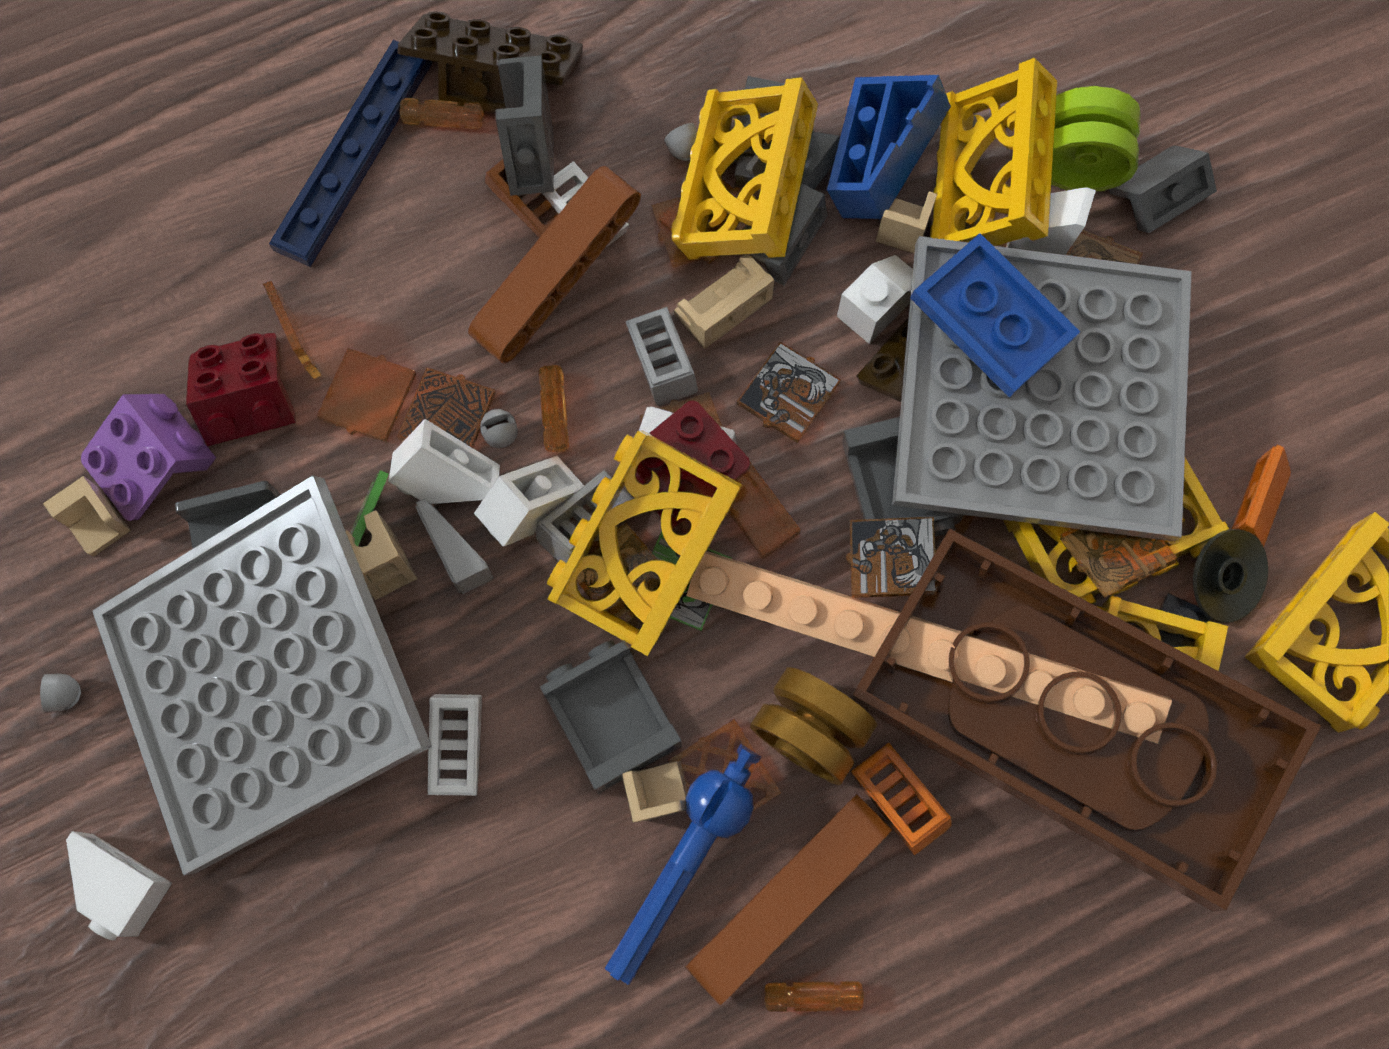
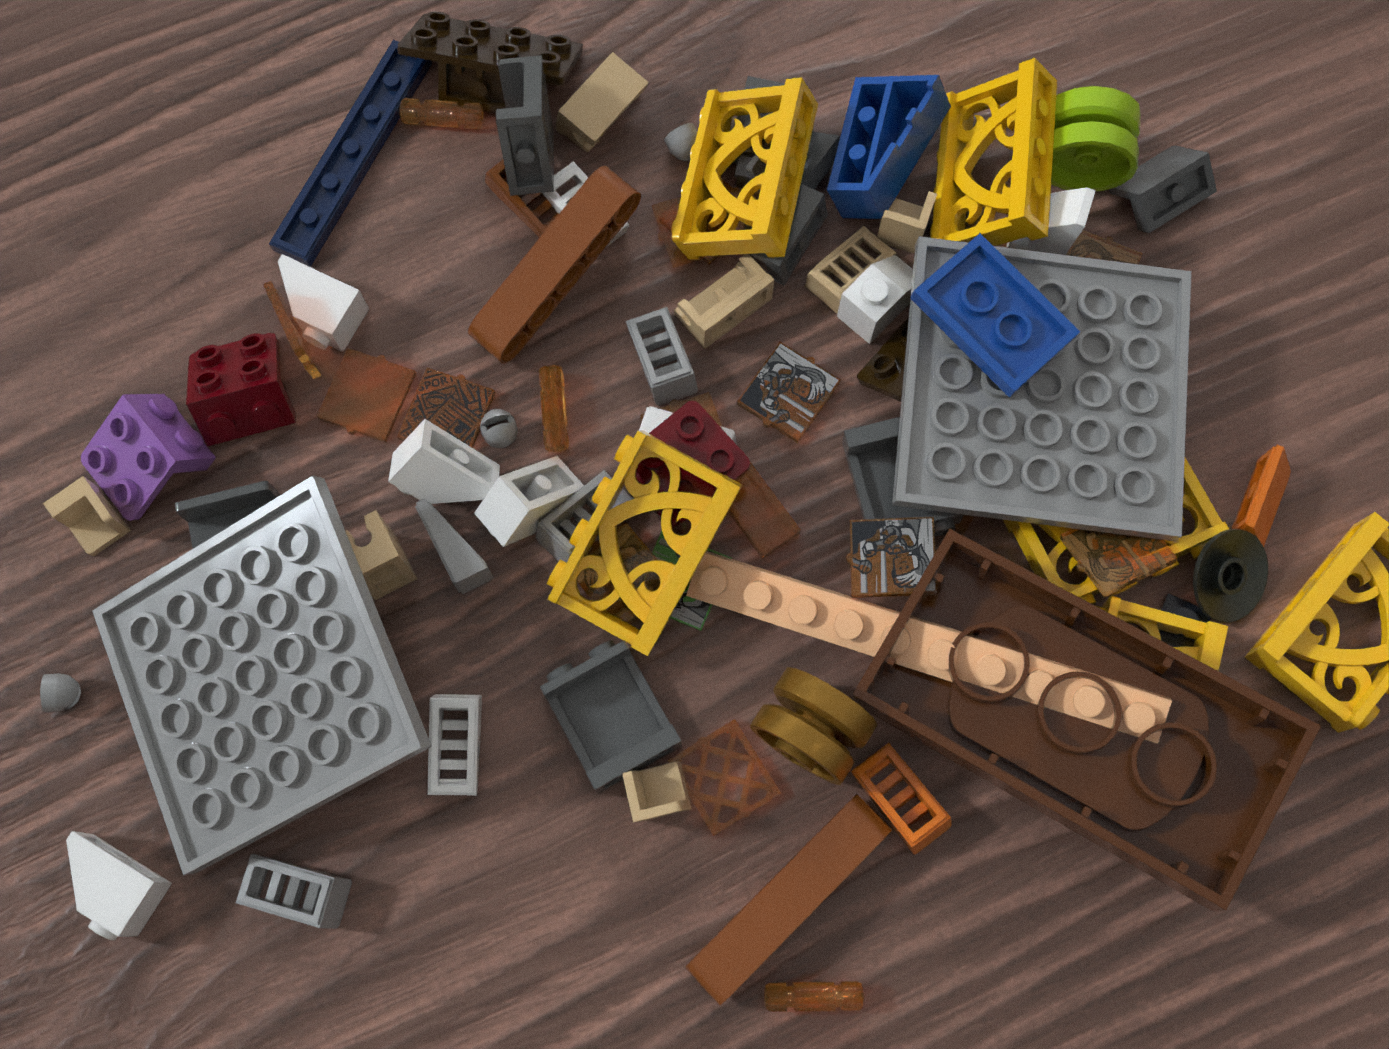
bright green piece [350,470,389,546] -> none
blue piece [605,744,761,985] -> none
none -> light grey slope [236,854,352,929]
none -> white slope [278,254,369,352]
none -> tan hinge [556,52,649,152]
none -> tan slope [805,226,896,313]

